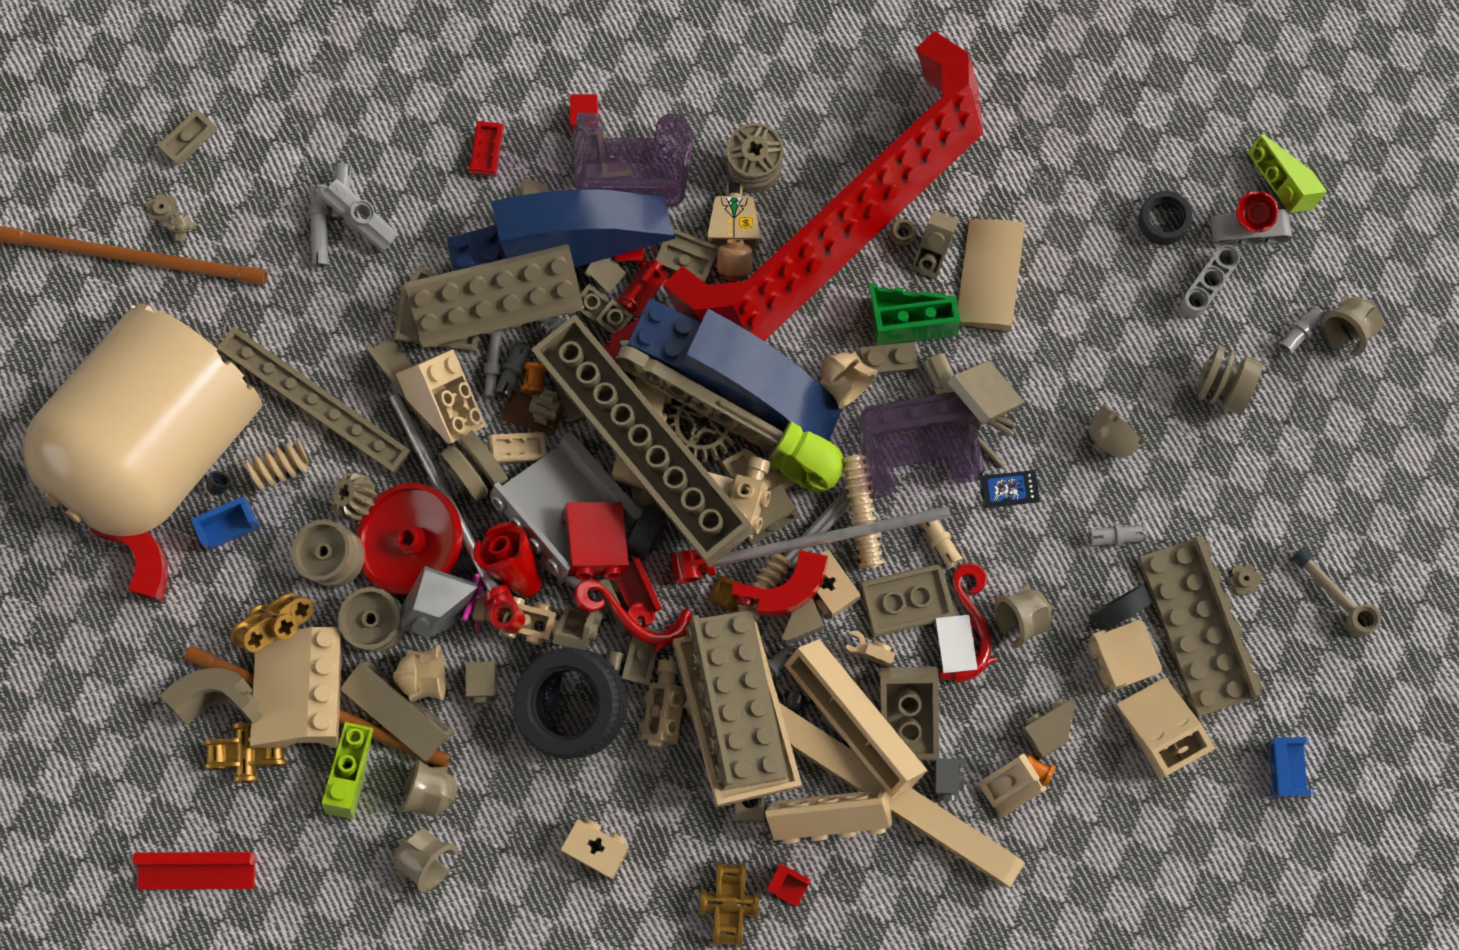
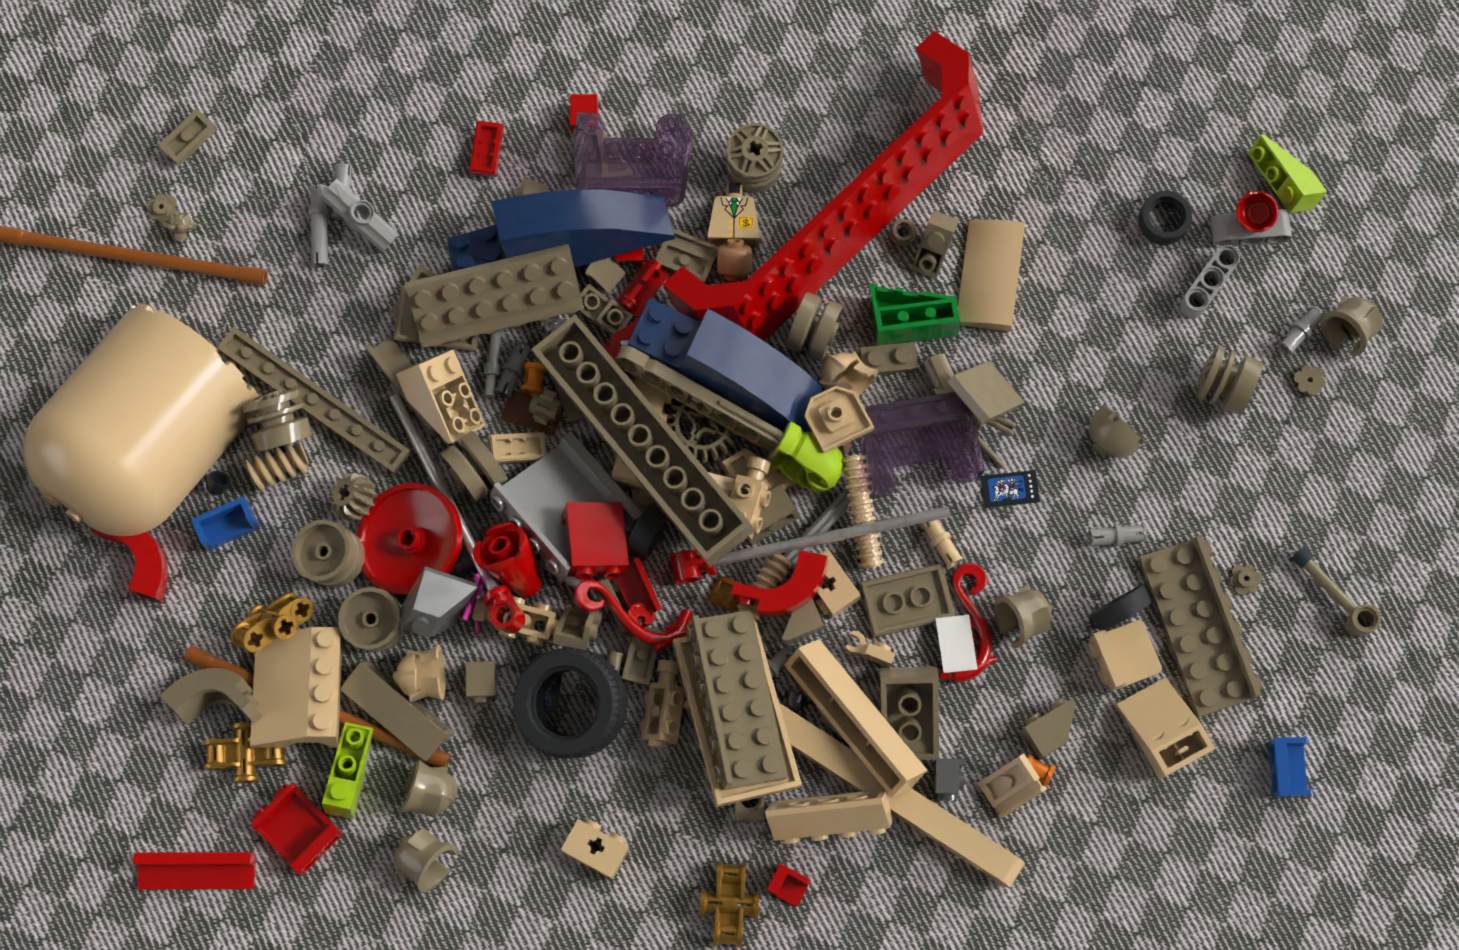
none -> dark tan wheel [242,389,313,452]
none -> red panel [250,783,344,876]
none -> dark tan wheel [786,292,844,362]
none -> tan piece [805,386,874,454]
none -> dark tan plant [1293,365,1326,396]

